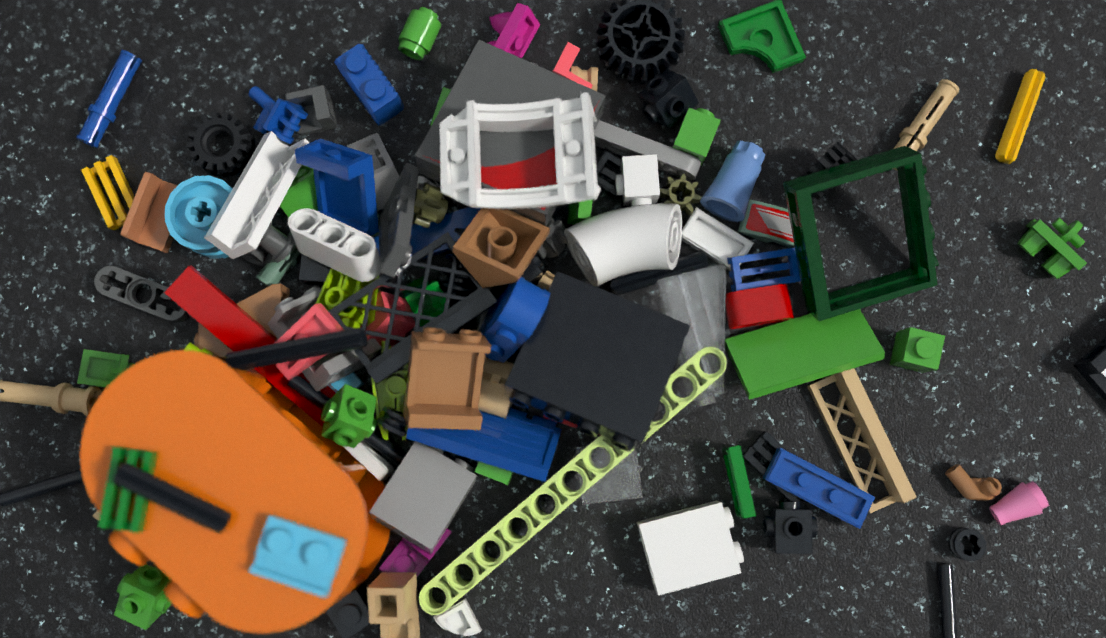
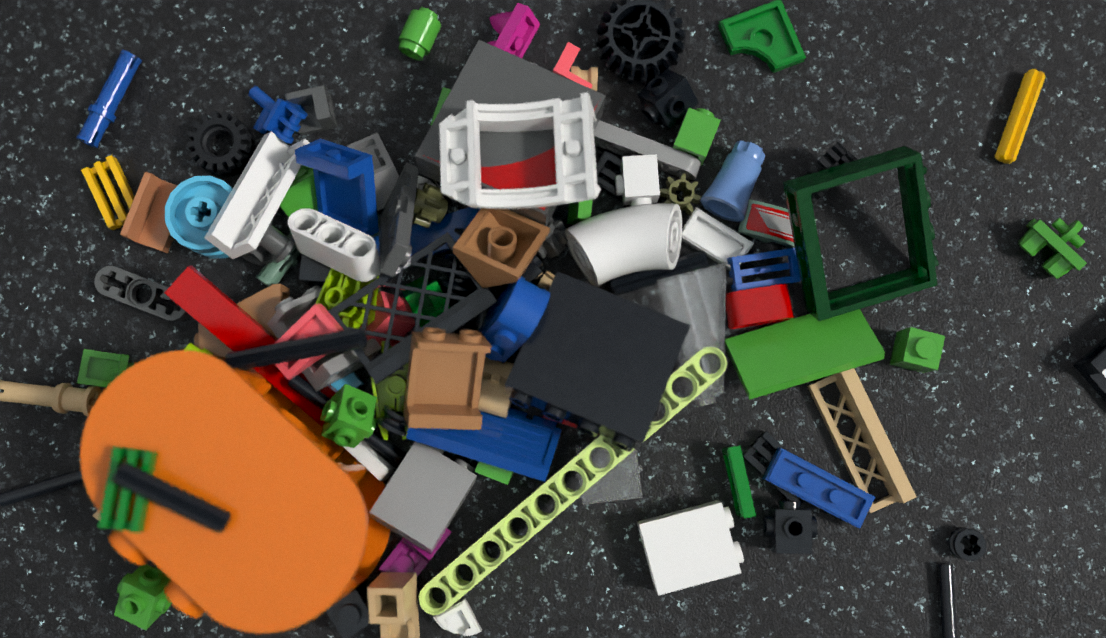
medium azure plate [249,514,348,598] -> none
blue brick [334,44,404,126] -> none
tan pin [894,79,959,171] -> none
medium nougat arm [945,464,1001,501] -> none
bright pink cone [989,481,1049,526] -> none

